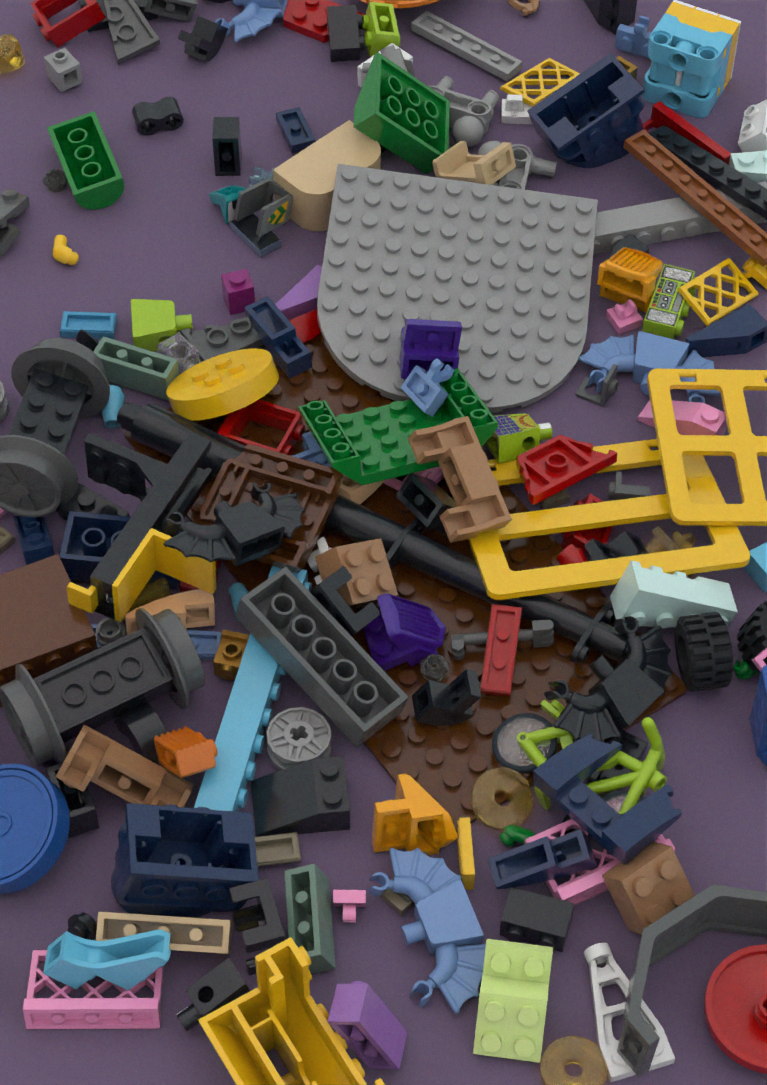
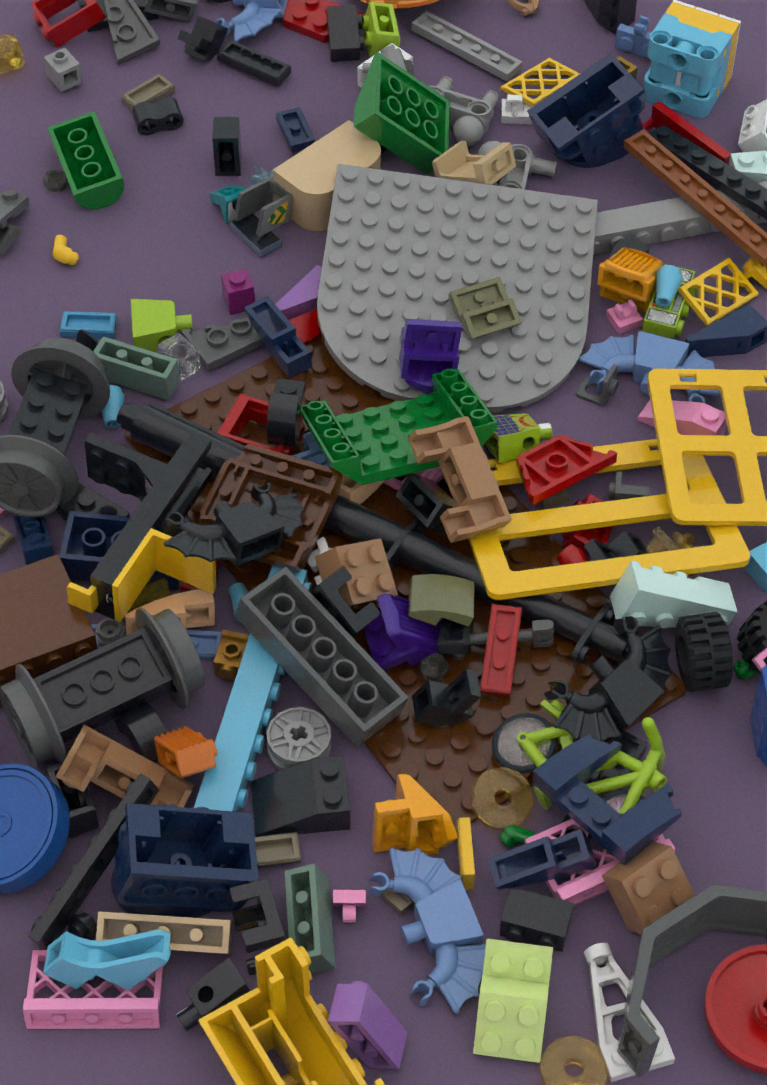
yellow brick [166,348,279,421] -> none
medium blue plate [400,358,454,417] -> none
none -> black plate [28,773,160,950]
none -> dark tan tile [121,73,175,110]
none -> black plate [217,40,292,87]
none -> black brick [267,378,306,447]
none -> olive slope [408,574,474,627]
none -> black plate [437,595,476,654]
none -> olive slope [448,277,522,340]
none -> medium azure cone [655,265,683,307]

